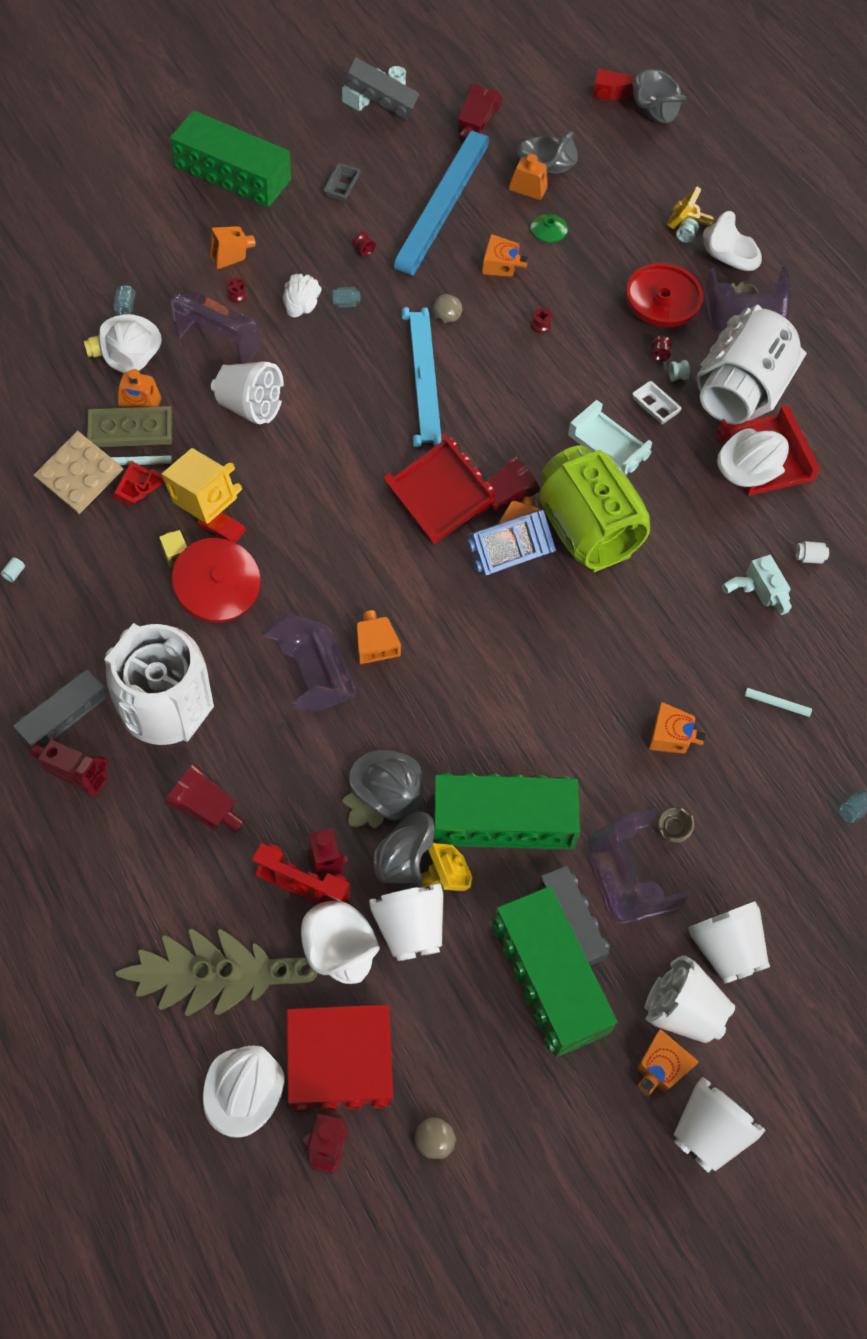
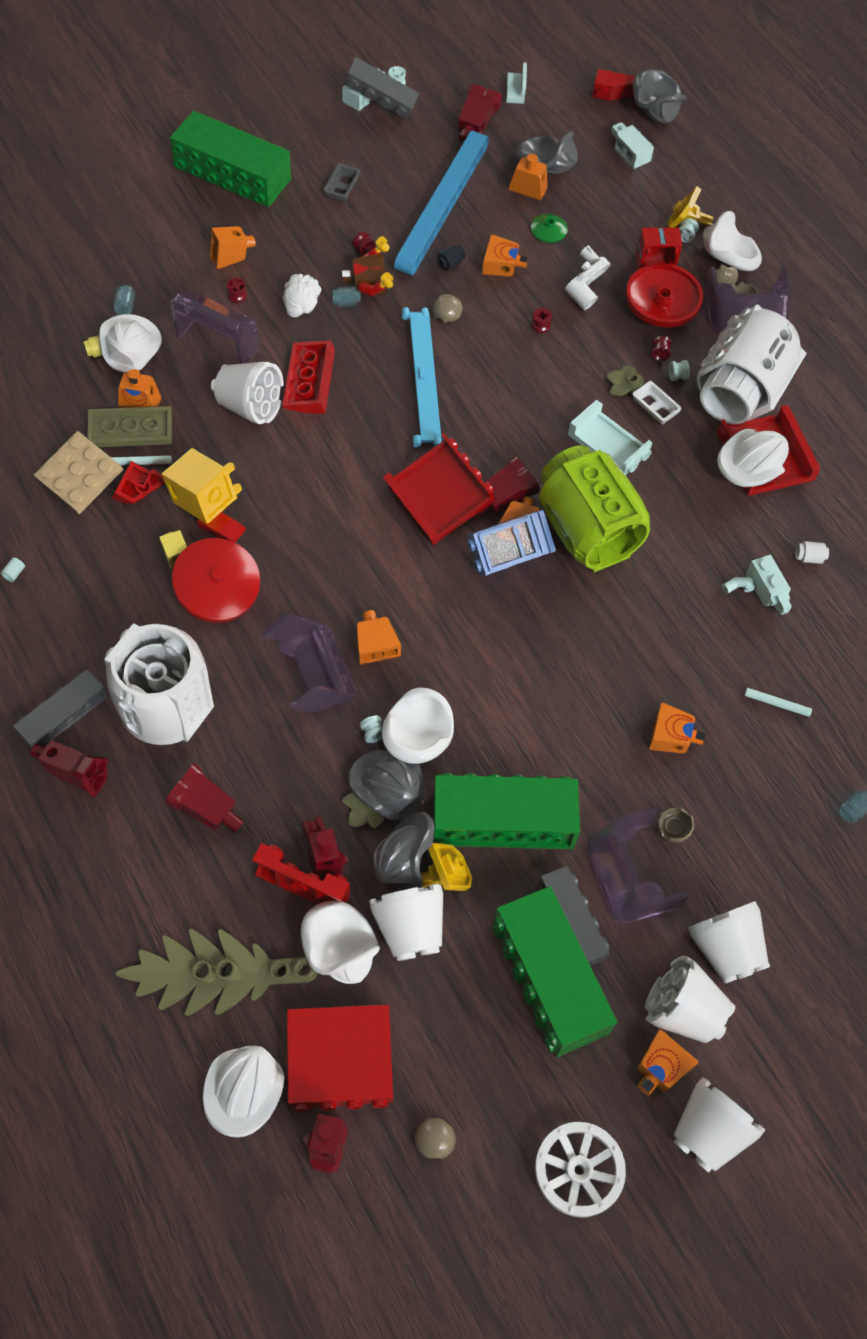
none -> red slope [282,340,335,414]
none -> dark red wheel [302,816,326,843]
none -> torso [342,236,393,297]
none -> light aqua wheel [360,715,383,743]
none -> white piece [382,688,454,764]
none -> black brick [437,245,466,271]
none -> light aqua panel [507,63,527,104]
none -> white wheel [535,1122,626,1217]
none -> white piece [565,245,611,311]
none -> olive plate [606,365,644,396]
none -> light aqua hinge [611,122,654,169]
none -> red container [635,228,682,269]
none -> dark tan hair [707,264,738,290]

